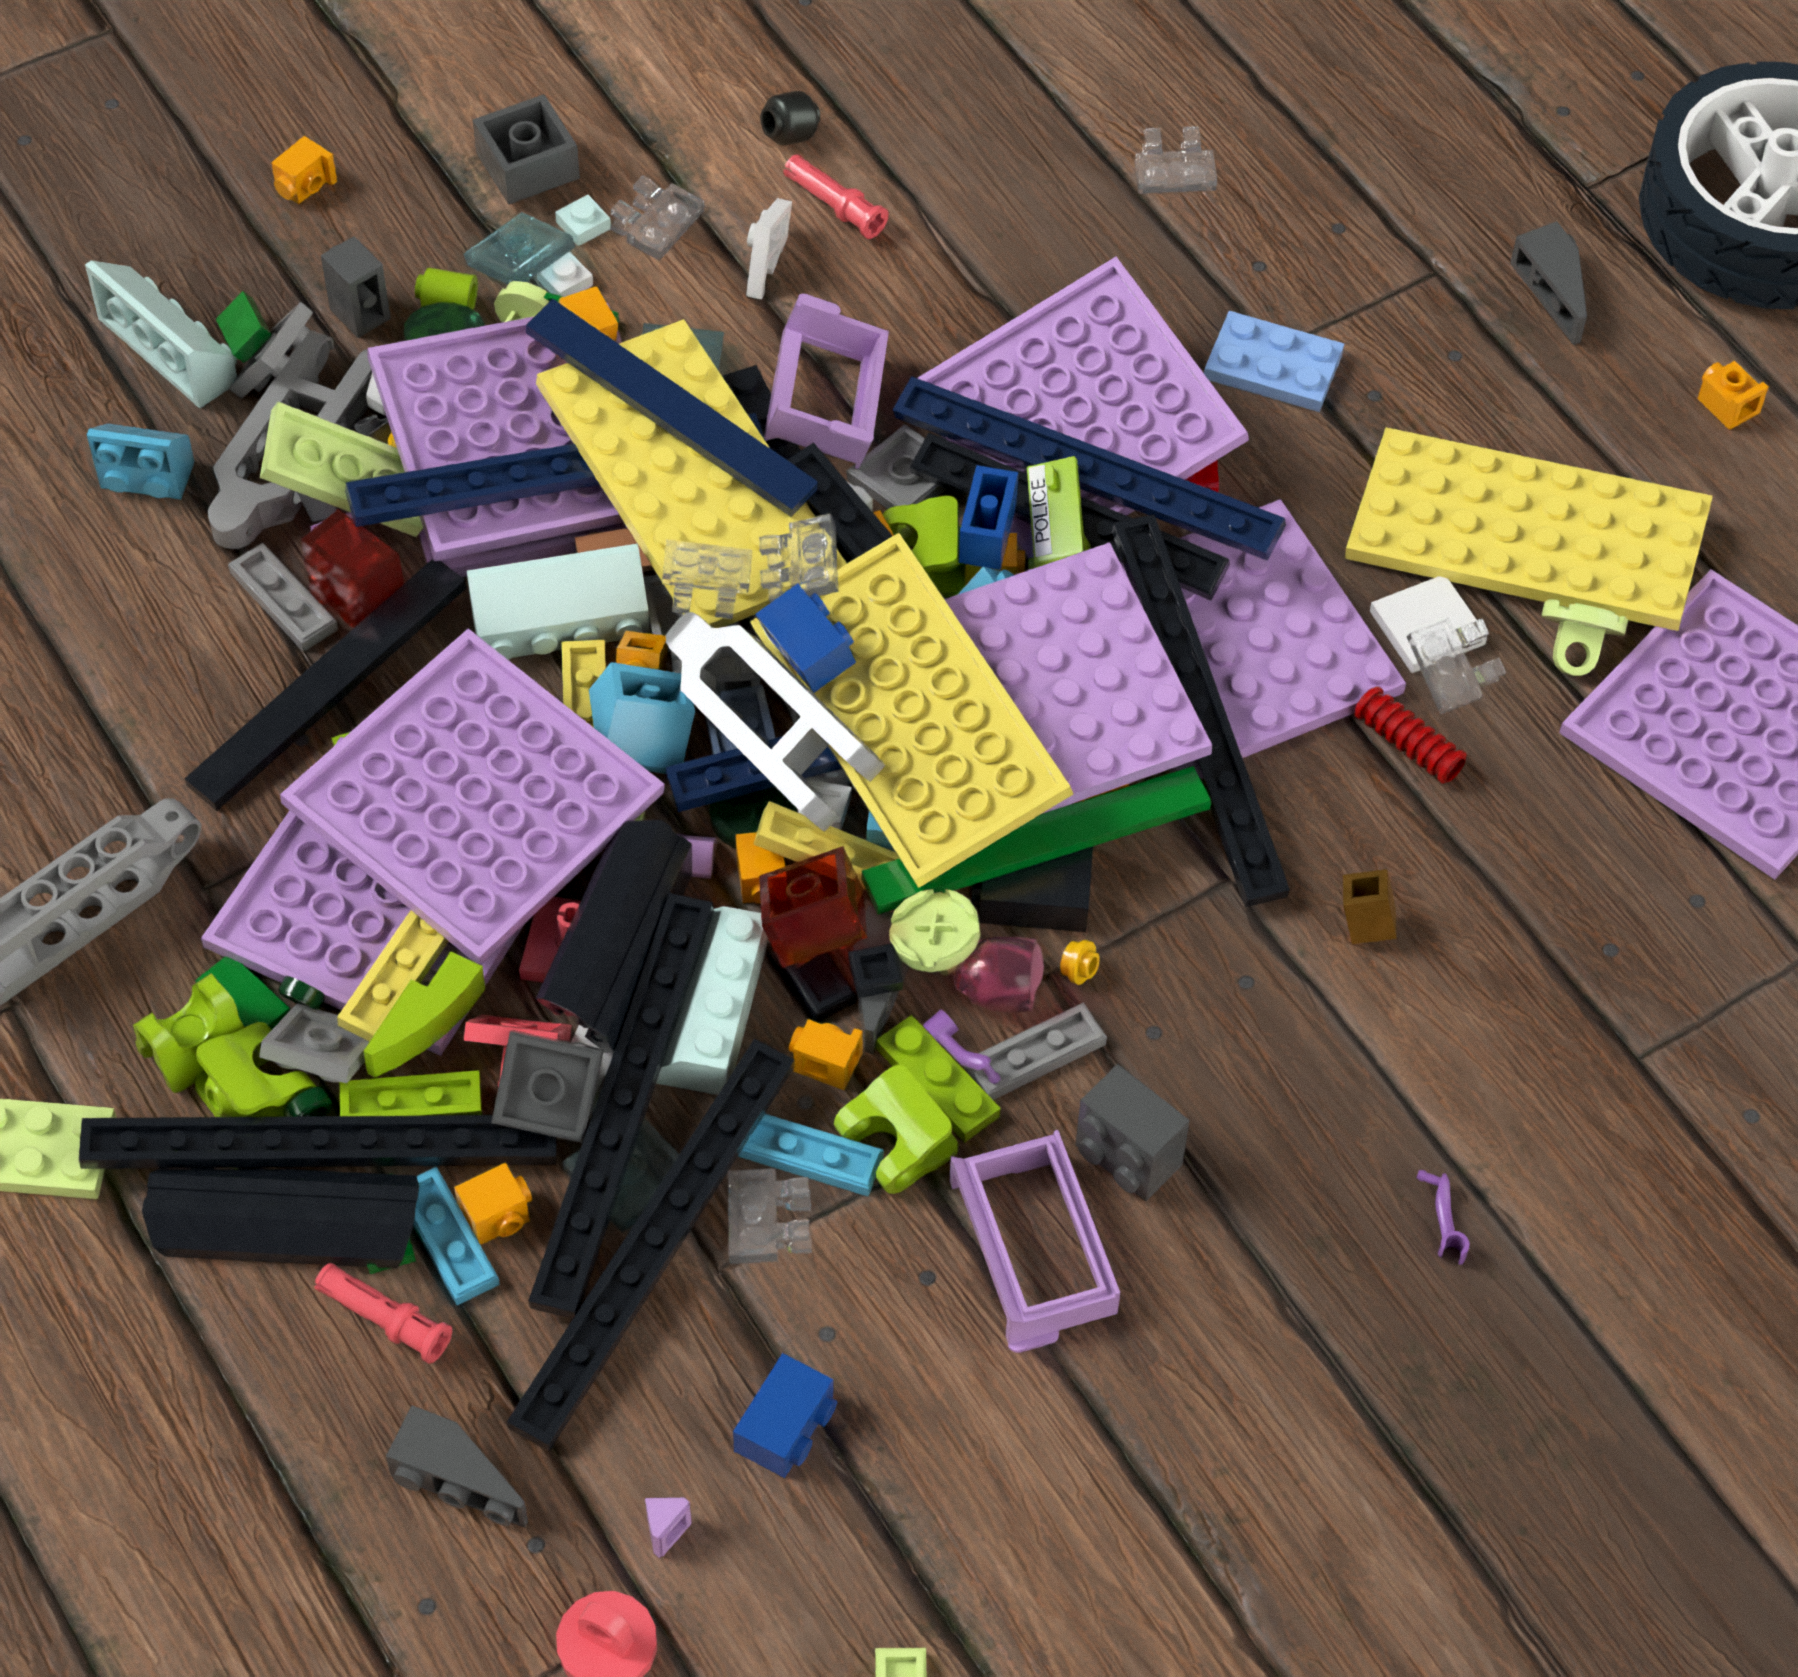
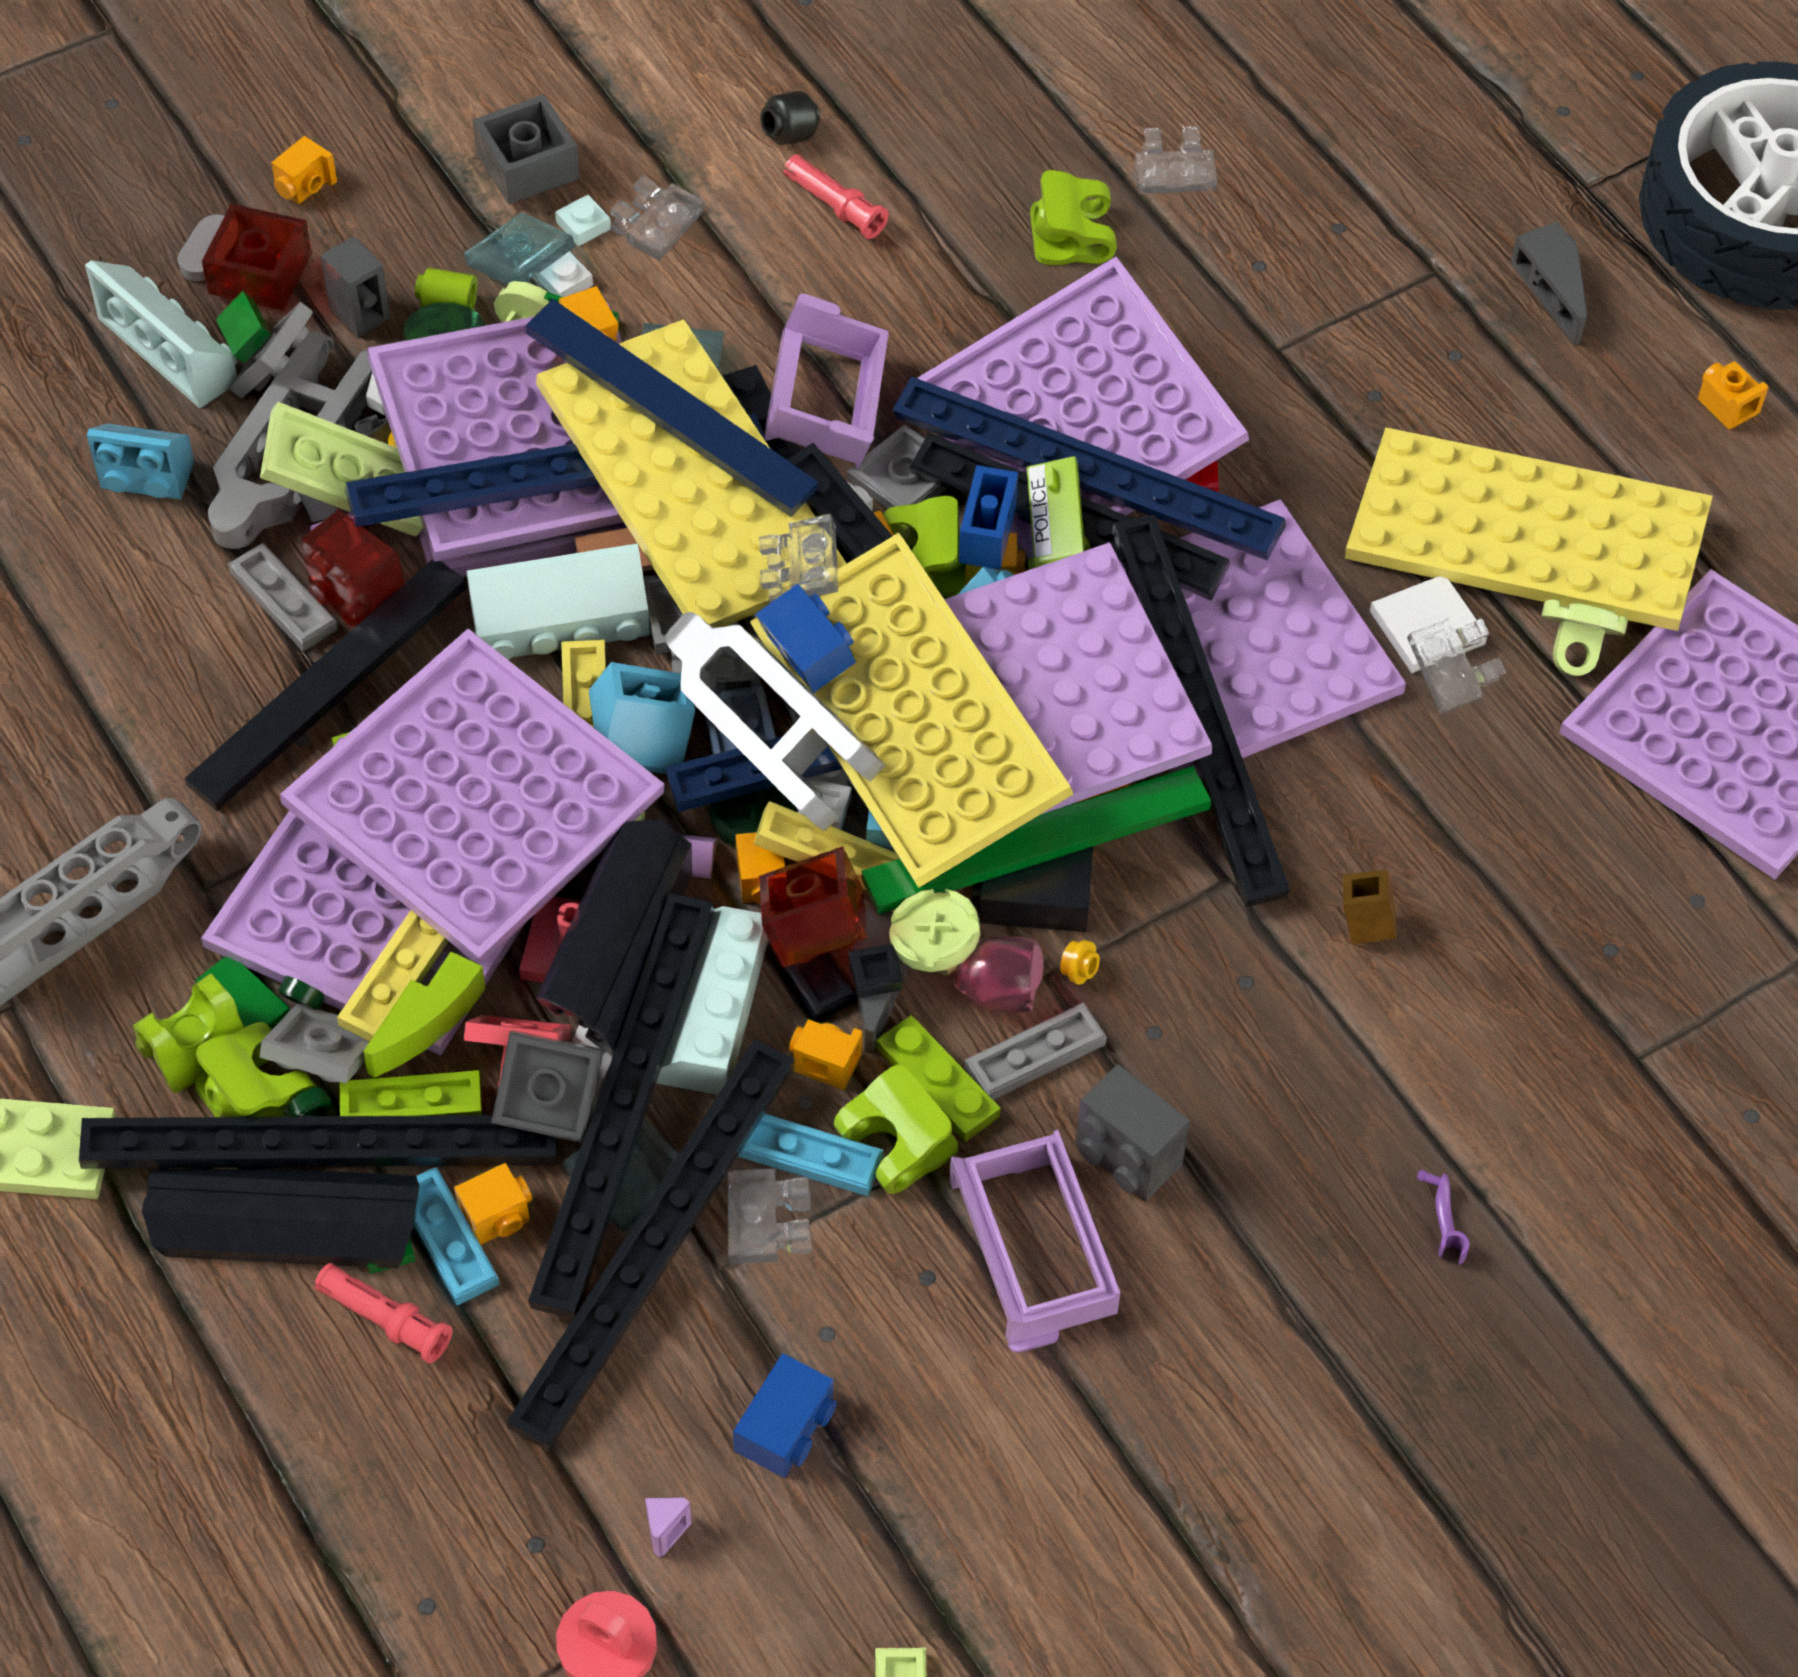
dark grey slope [386,1405,528,1528] -> none
light orange brick [616,631,668,671] -> none
clear plate [661,539,752,619] -> none
white wing [746,198,792,299] -> none
medium lavender piece [923,1009,1001,1084] -> none
light blue plate [1204,311,1344,412] -> none
red piece [1354,686,1467,784] -> none
none -> light grey tile [178,215,237,282]
none -> clear red brick [202,203,312,311]
none -> lime piece [1030,170,1117,265]

